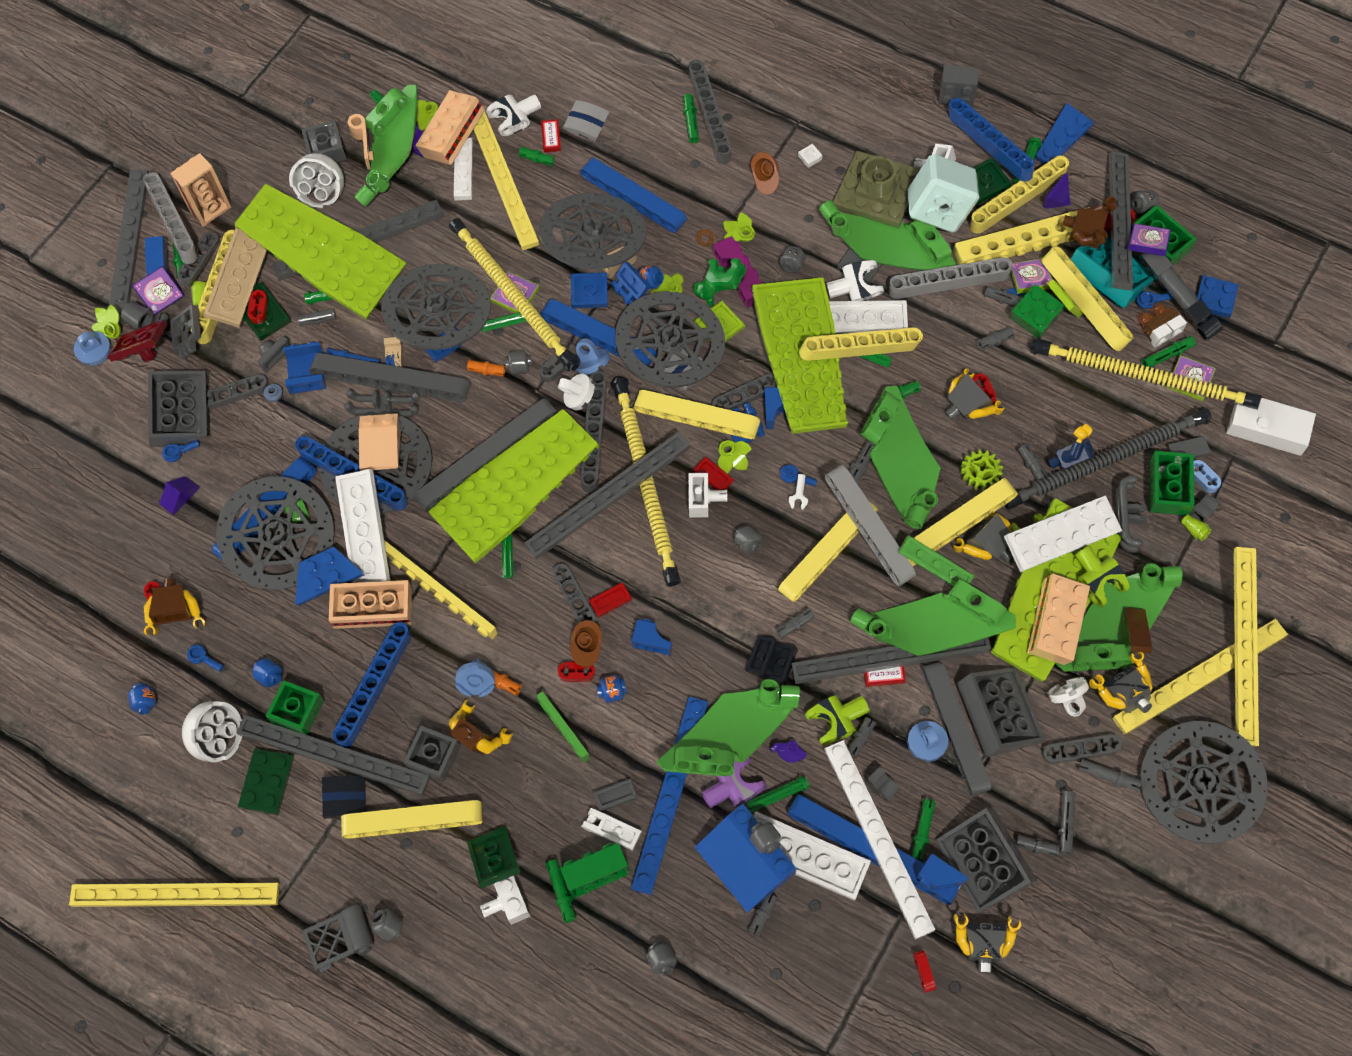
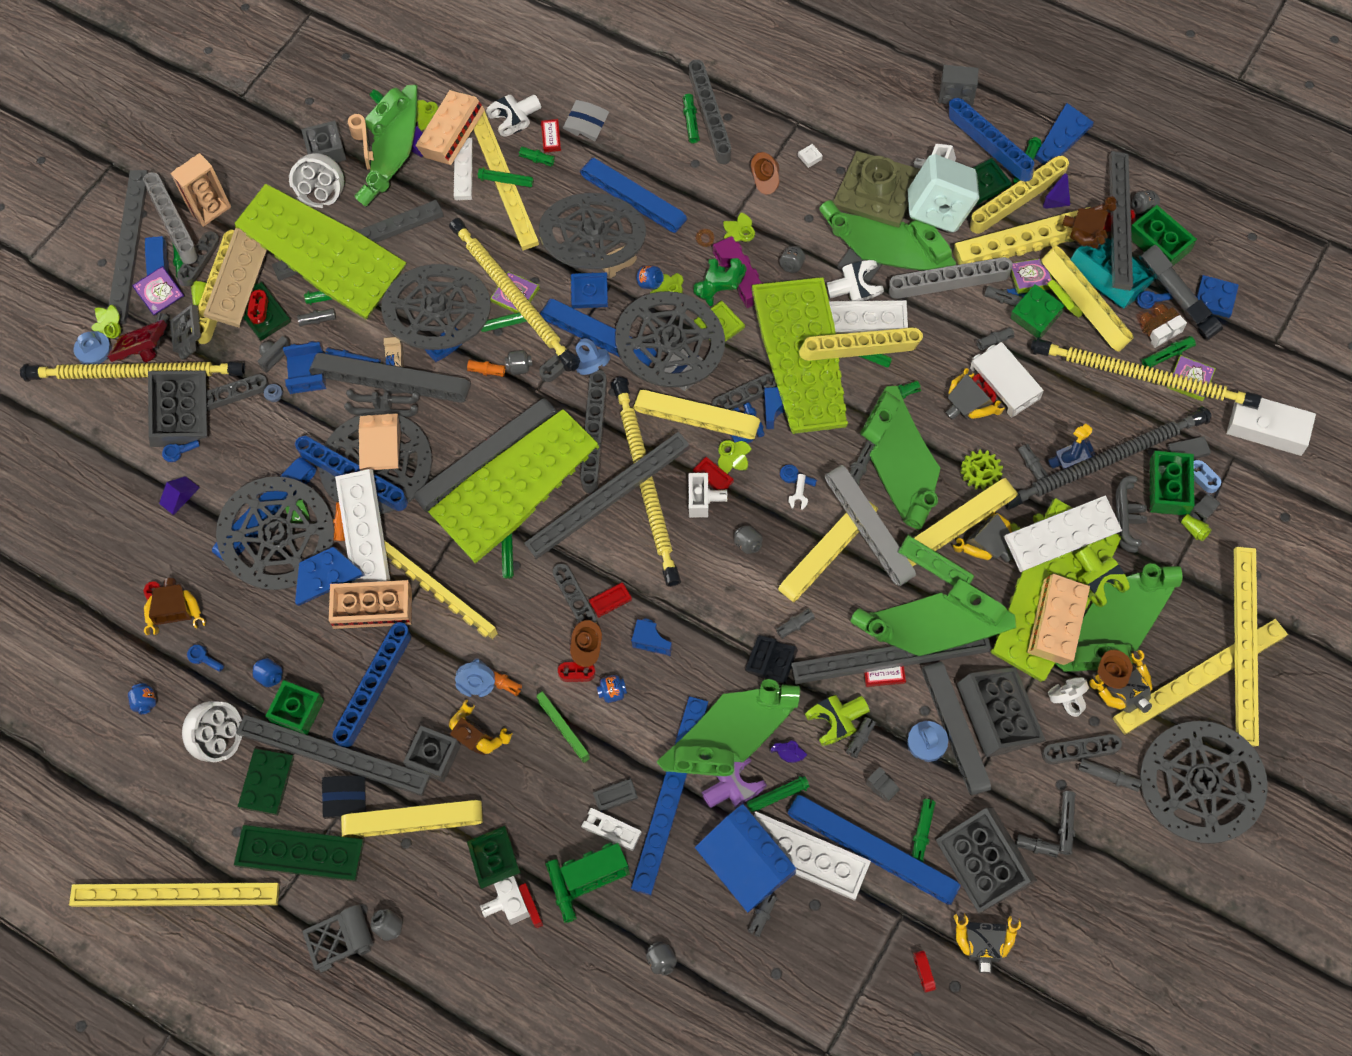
dark grey piece [121,301,154,330] -> none
white tile [557,374,595,411] -> none
blue plate [611,262,651,306] -> none
dark grey head [750,822,781,855] -> none
white plate [824,740,935,940] -> none
blue slope [916,854,968,890] -> none
reddish brown tile [1124,608,1152,653] -> none
tile [1128,223,1171,256] -> none
none -> light yellow hose [20,361,245,382]
none -> dark green plate [234,825,364,882]
none -> orange pin [333,502,345,541]
none -> green axle [478,167,534,187]
none -> red tile [519,883,543,928]
none -> white panel [970,342,1044,418]
none -> dark orange piece [1098,650,1133,689]

